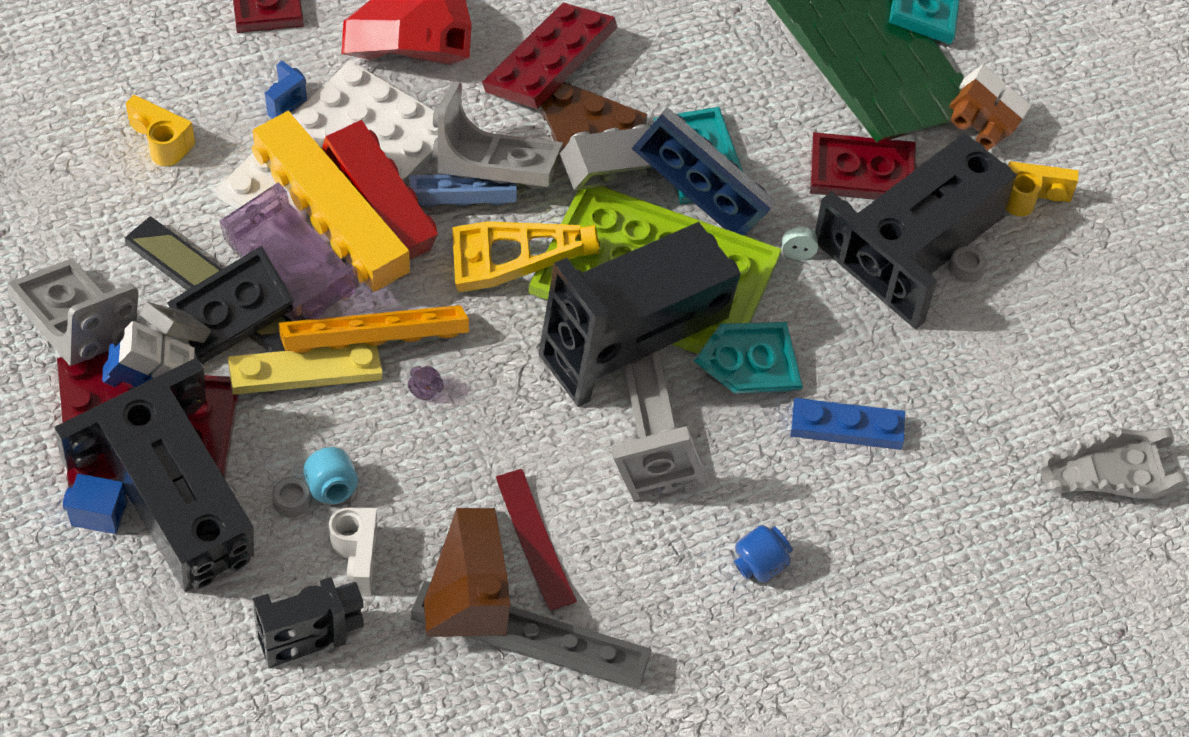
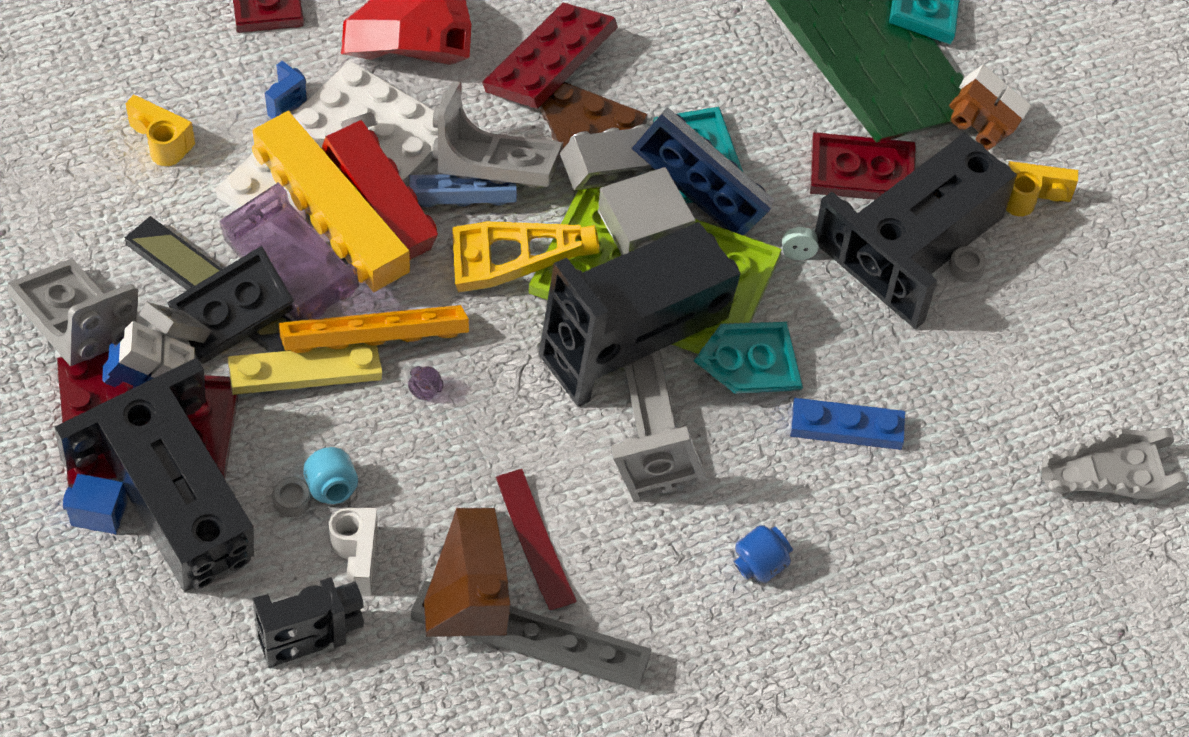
none -> light grey tile [340,112,378,128]
none -> light grey piece [598,167,696,255]

